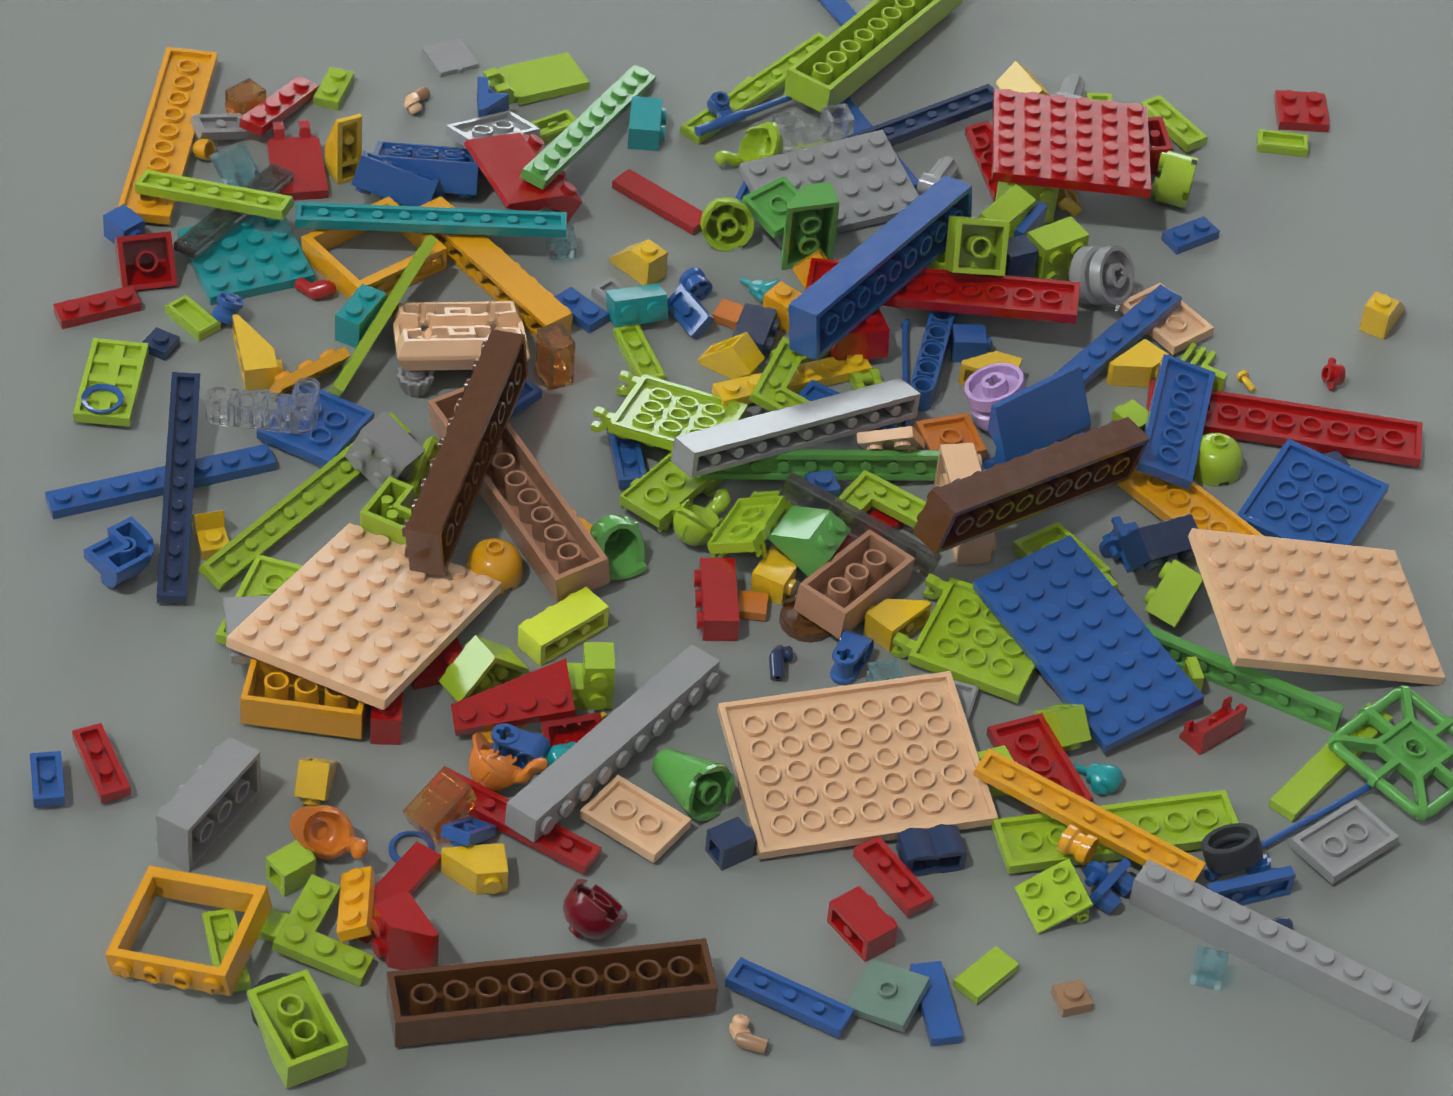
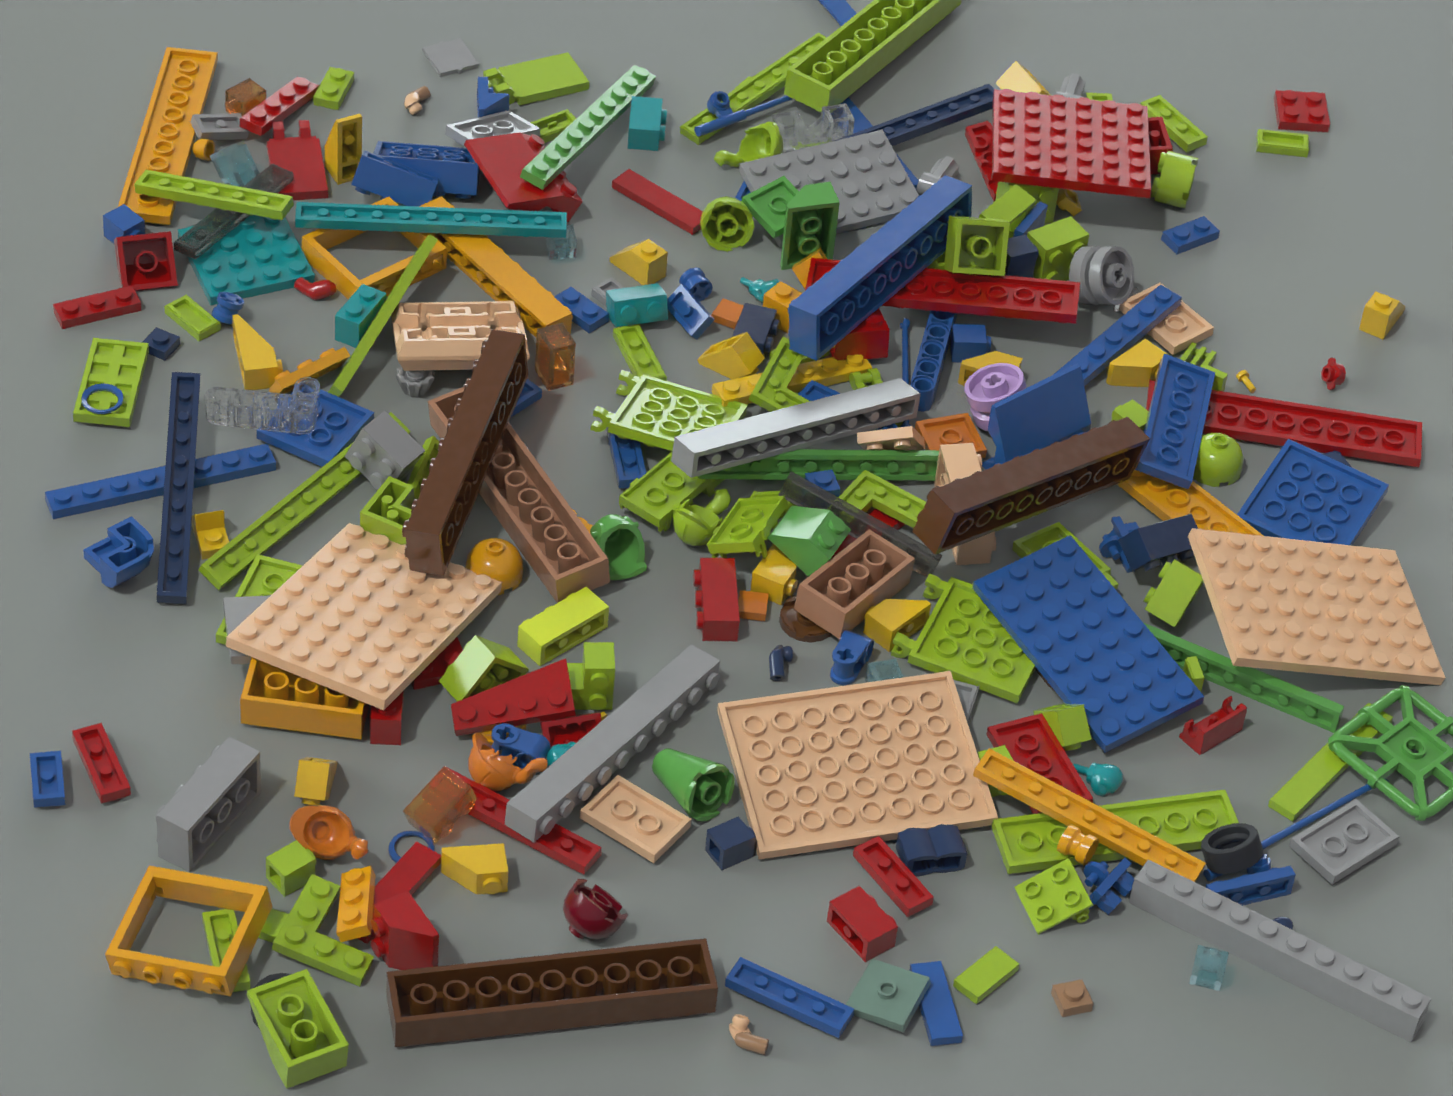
blue plate [440,816,497,847] -> none

